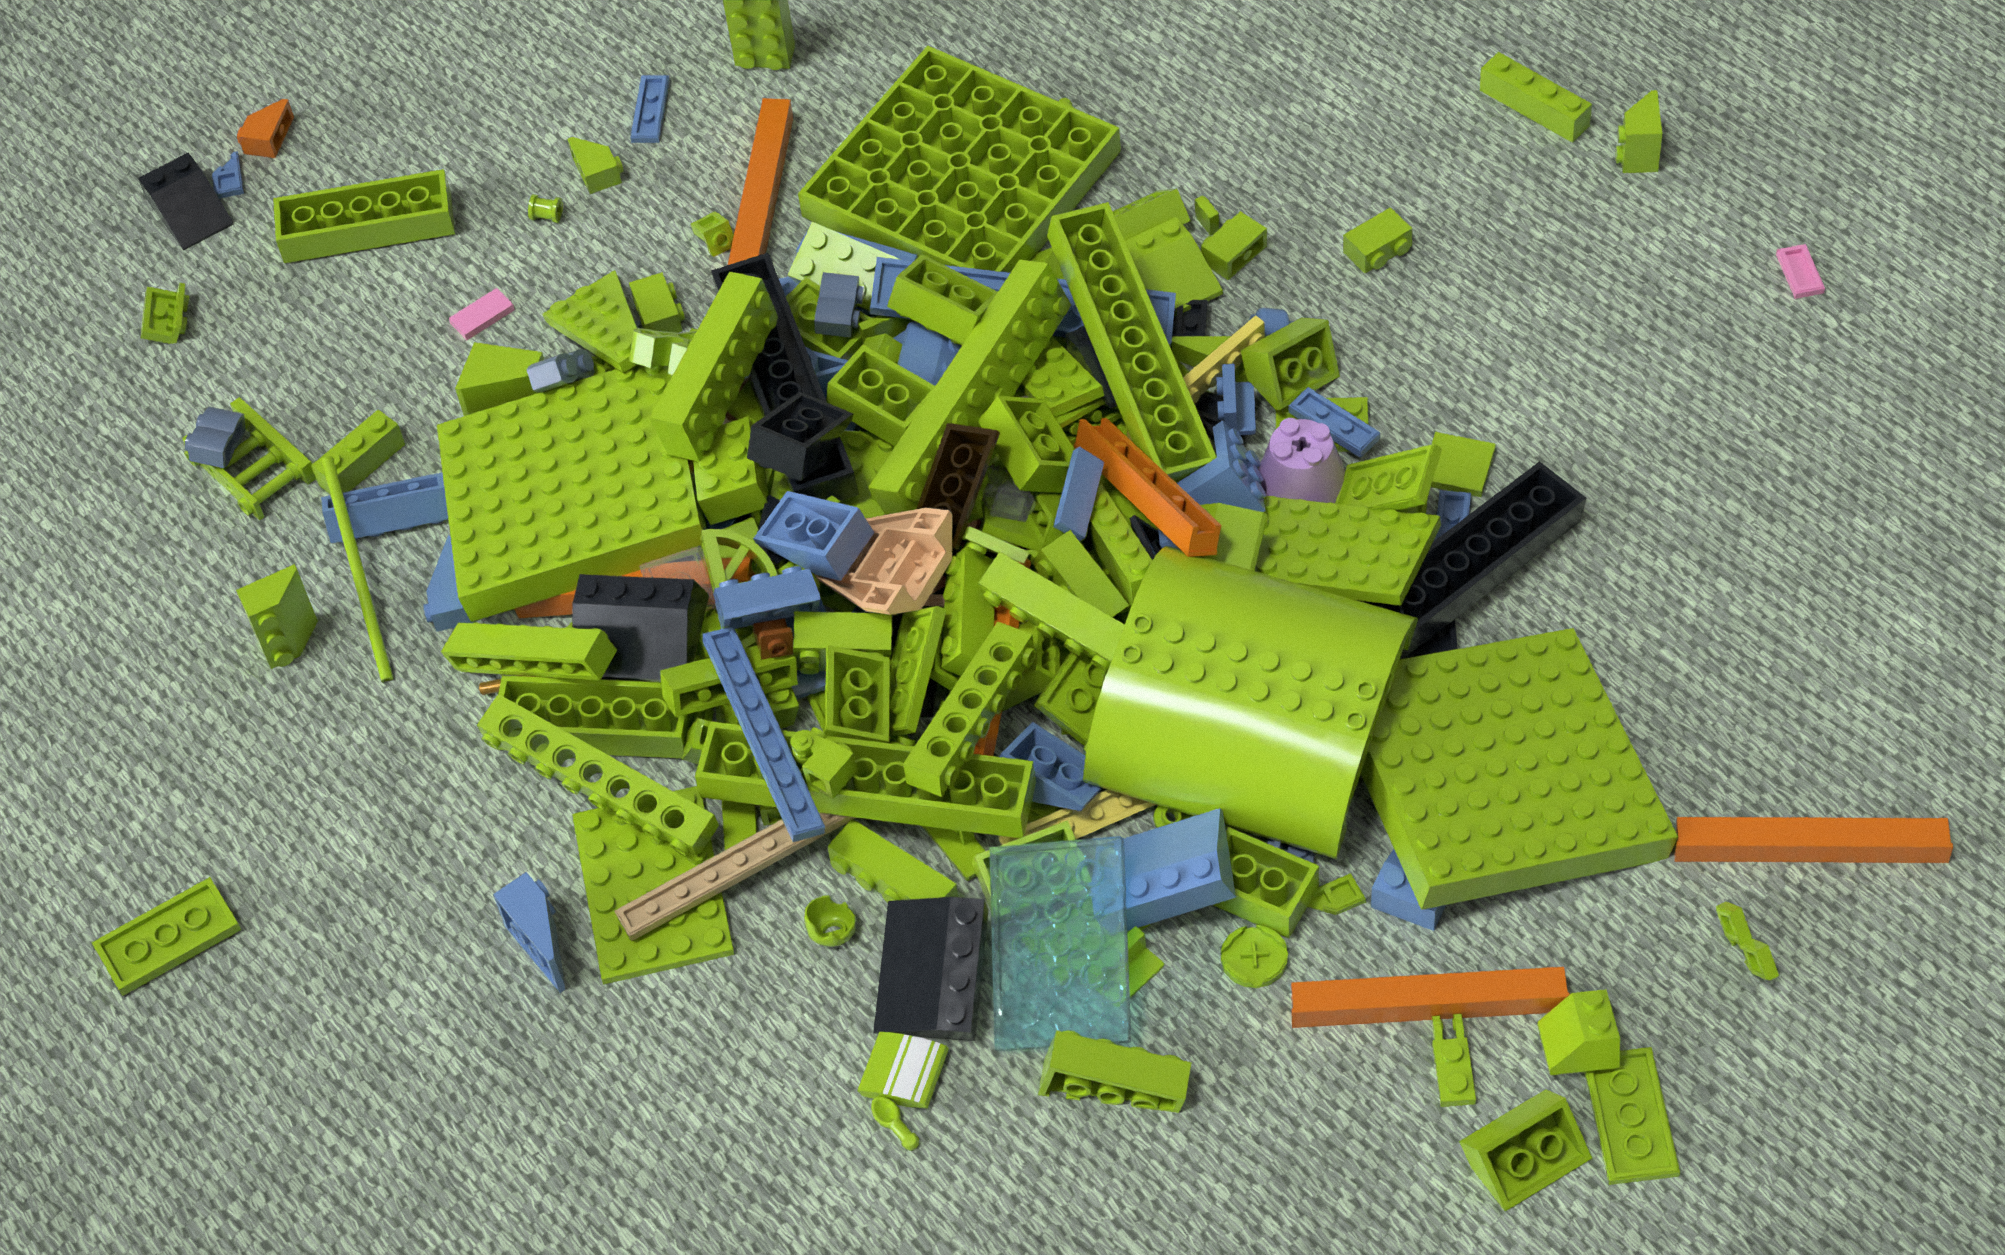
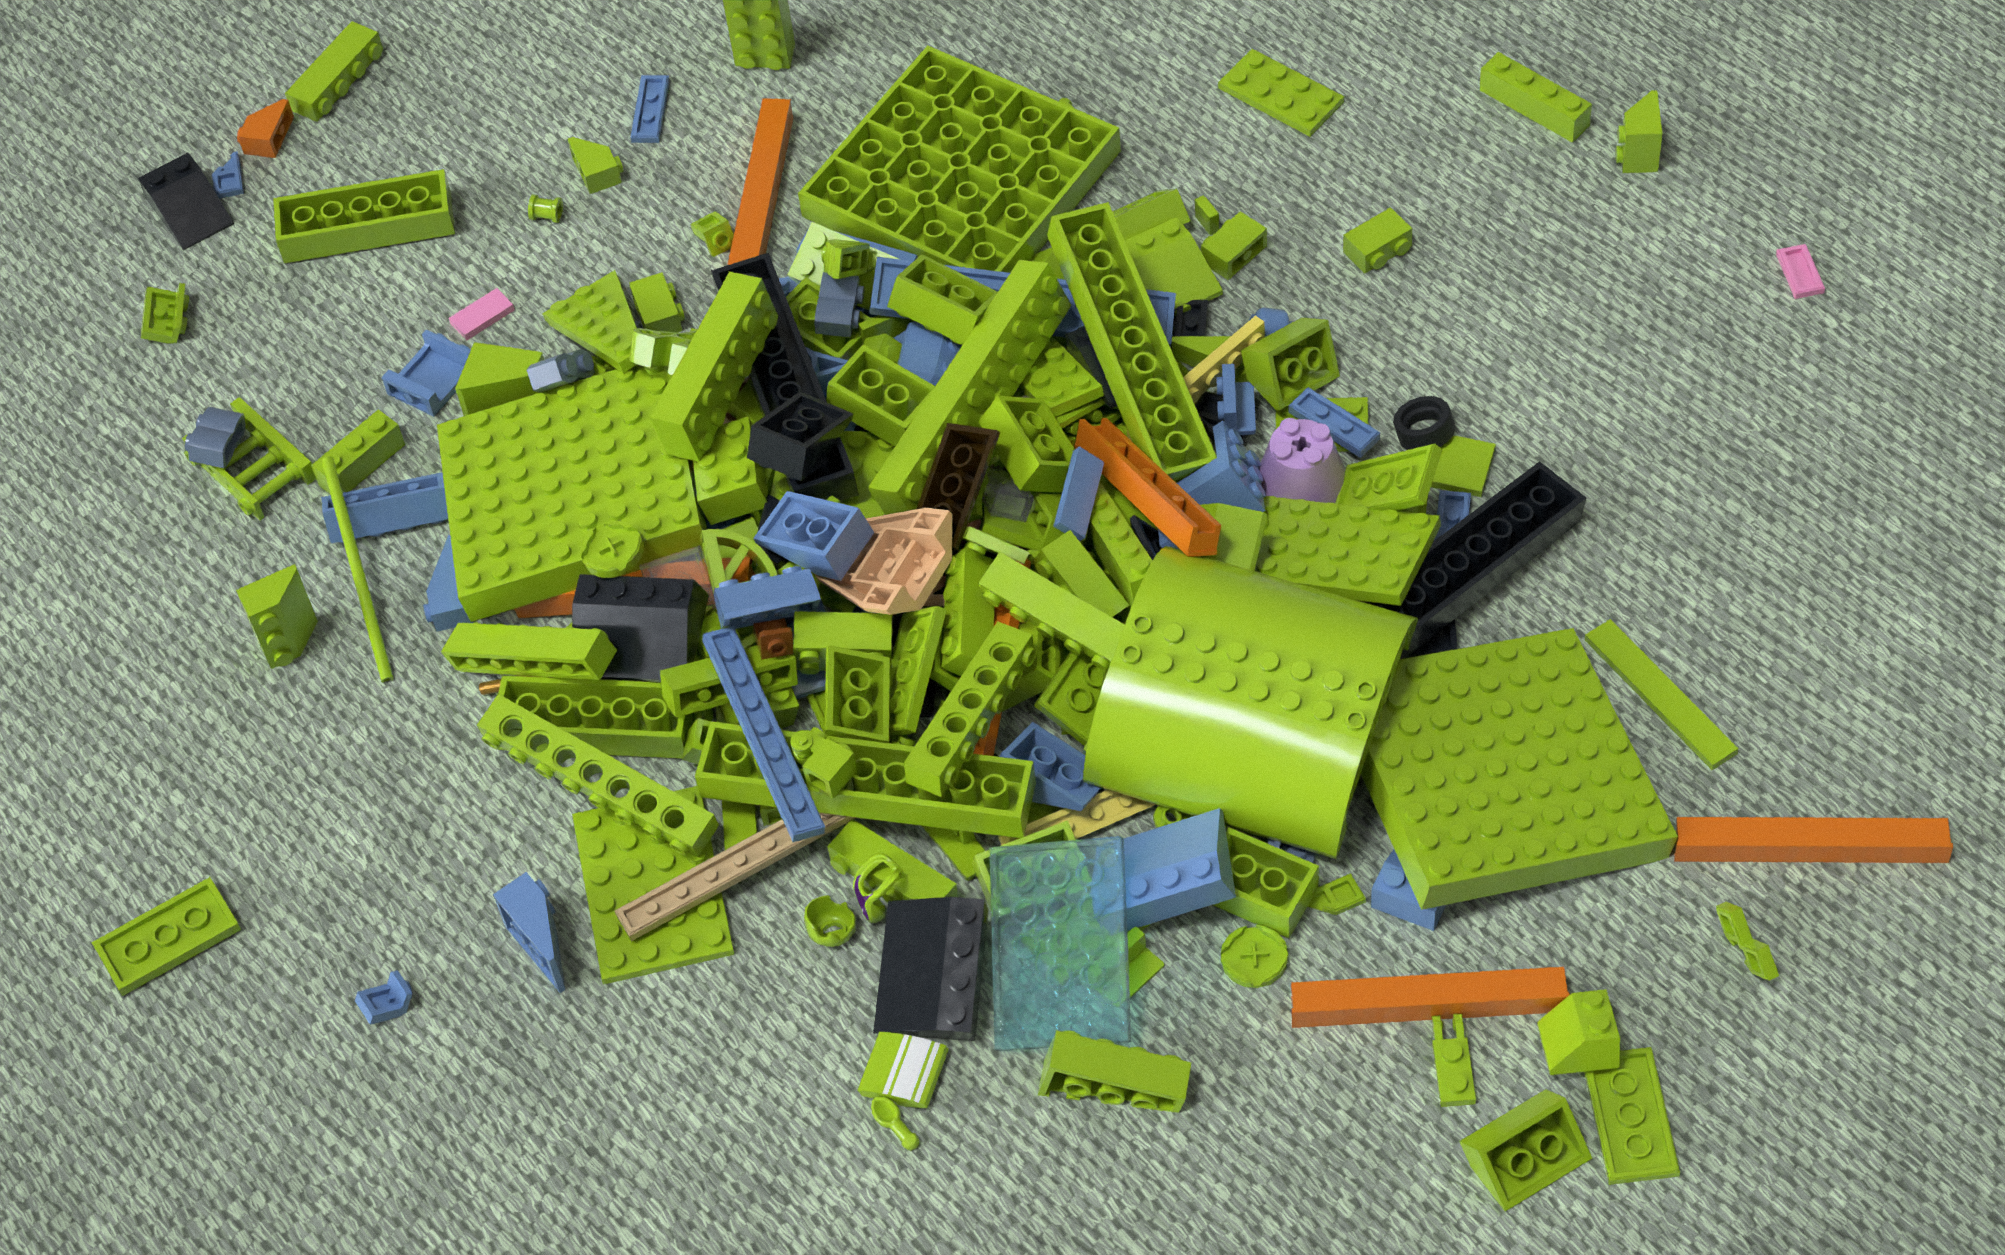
none -> lime brick [285,21,383,122]
none -> medium blue bracket [355,970,412,1025]
none -> medium blue panel [382,330,471,417]
none -> lime tile [580,521,644,578]
none -> lime slope [821,239,870,279]
none -> lime piece [853,853,905,923]
none -> lime plate [1218,49,1344,137]
none -> black tyre [1393,396,1455,450]
none -> lime tile [1585,619,1739,770]

